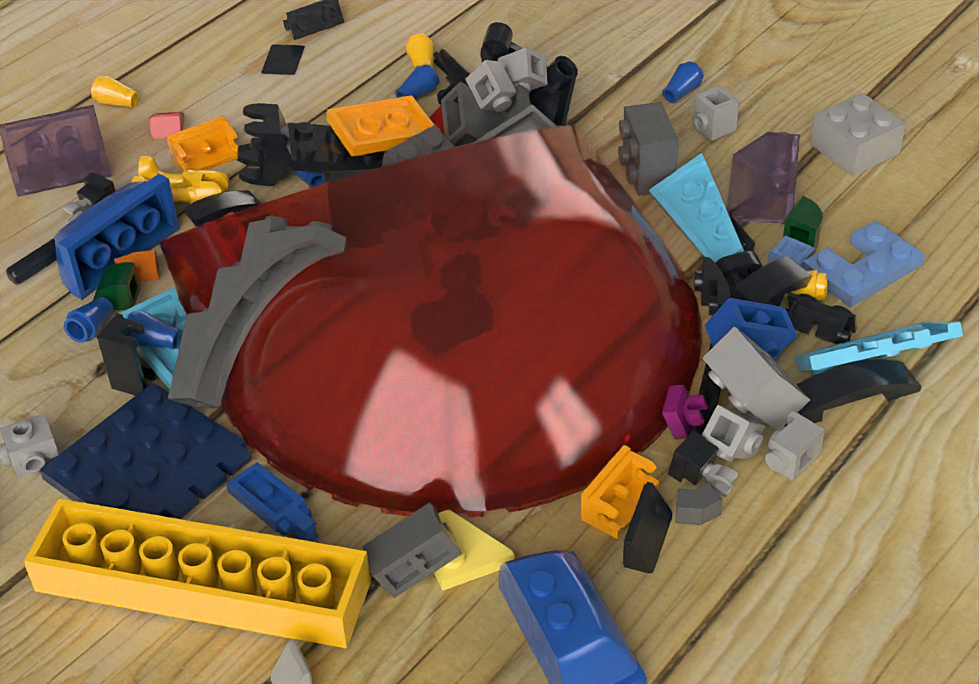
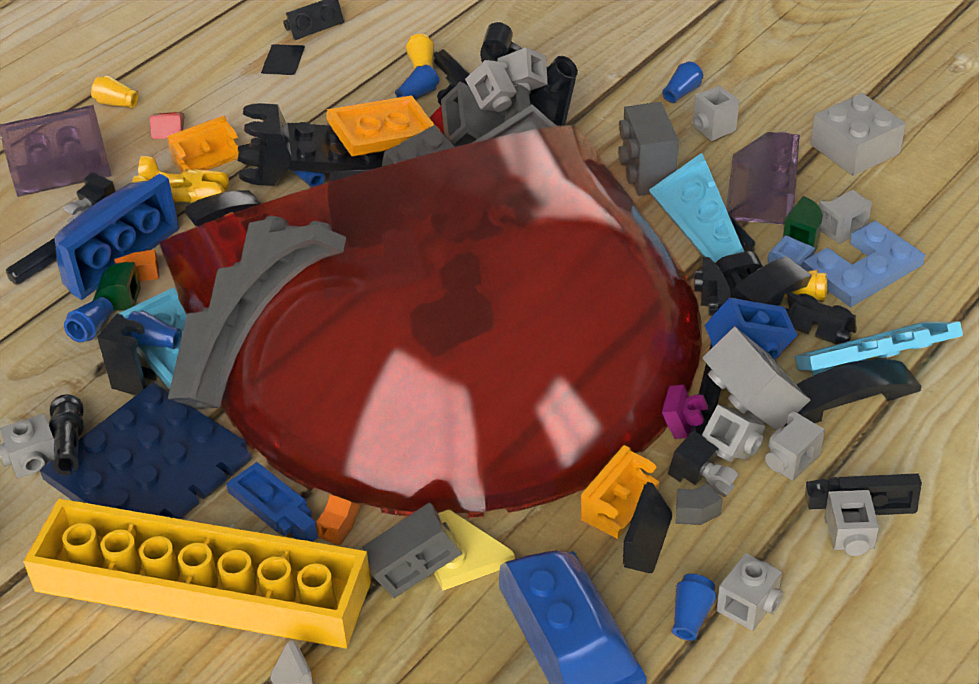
none -> black pin [49,394,84,476]
none -> orange piece [316,494,360,545]
none -> blue cone [672,574,717,641]
none -> light grey brick [717,553,784,631]
none -> black hinge [805,473,922,515]
none -> light grey brick [819,190,872,245]
none -> light grey brick [824,490,879,556]

